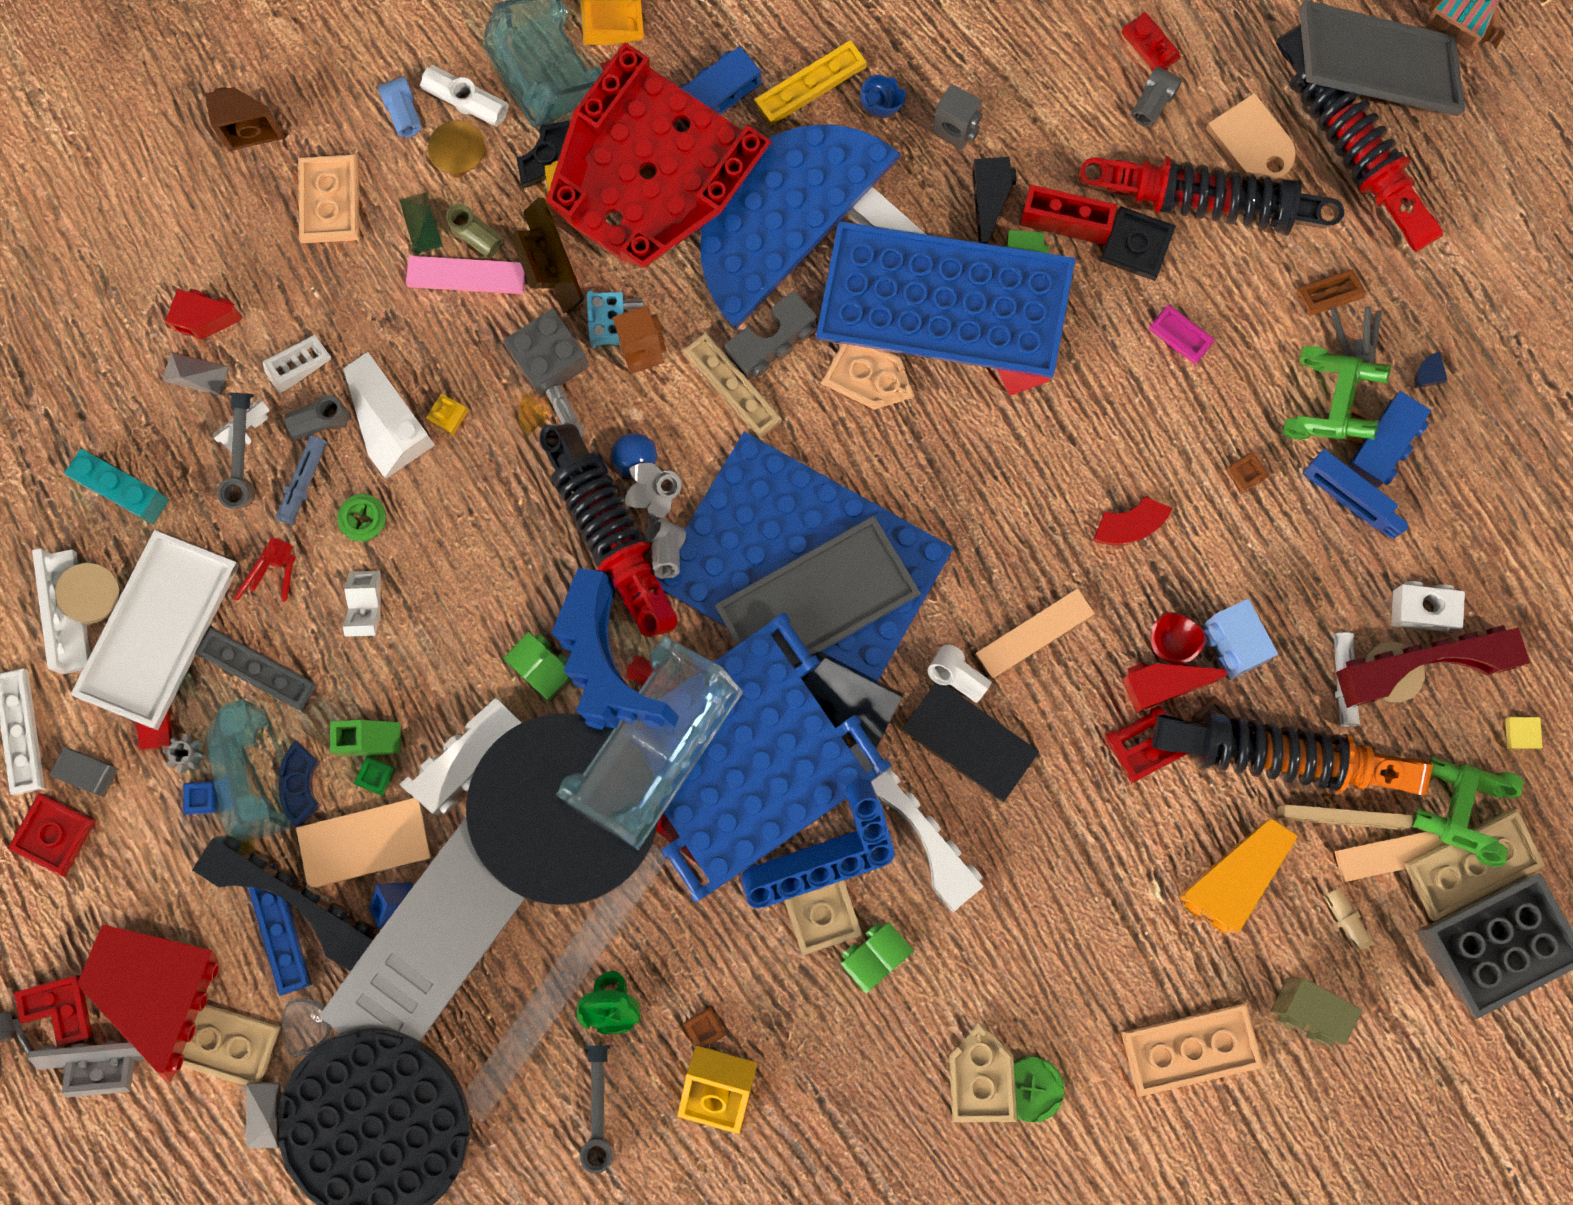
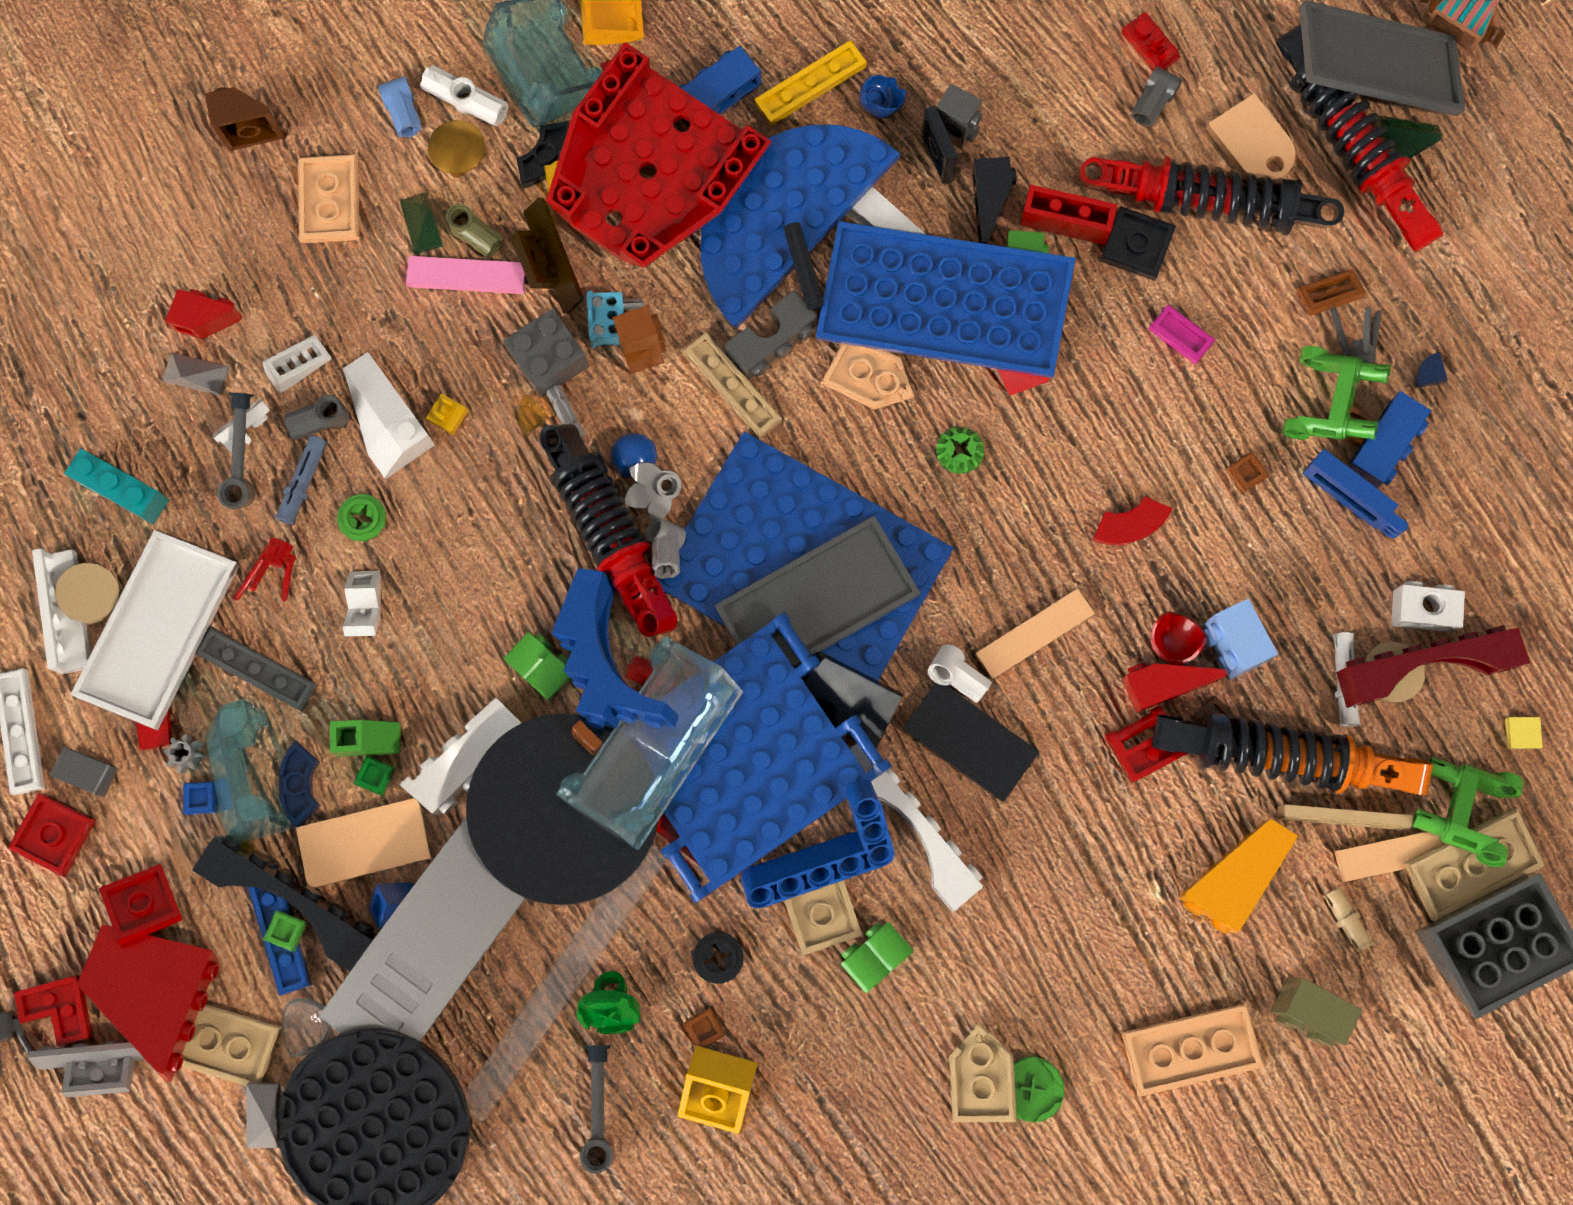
none -> red tile [98,864,183,946]
none -> bright green tile [263,910,307,952]
none -> dark orange tile [572,720,603,755]
none -> black gear [693,932,744,984]
none -> black axle [783,222,824,310]
none -> black tile [921,105,958,185]
none -> bright green gear [936,426,984,474]
none -> clear green slope [1379,115,1443,159]

